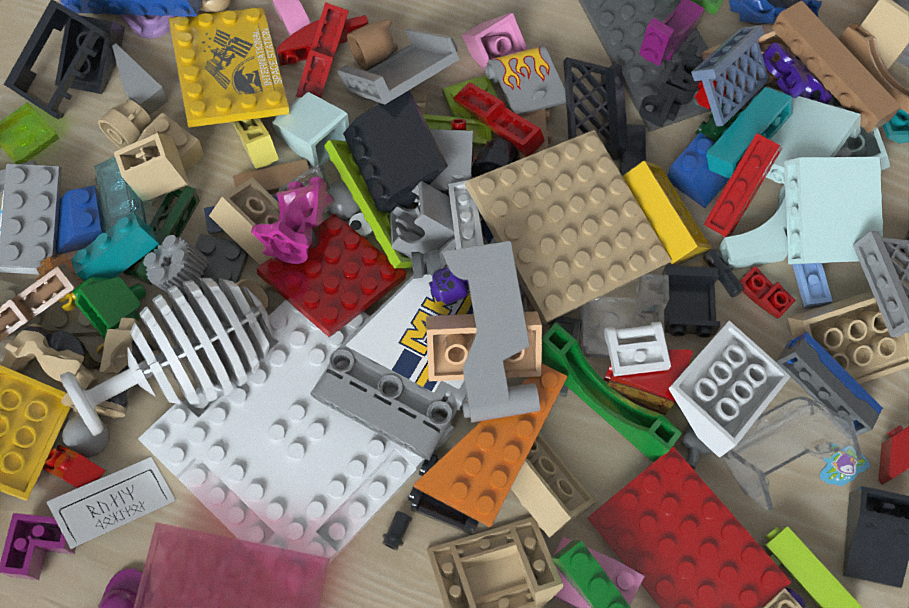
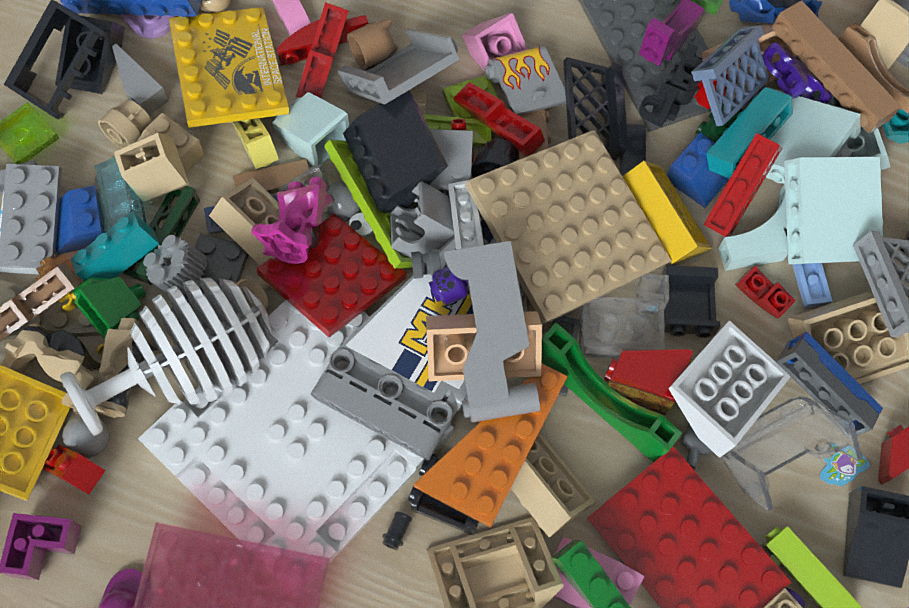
white sticker [46,457,176,549] -> none
white plate [604,321,671,376] -> none
black axle [703,249,744,297] -> none

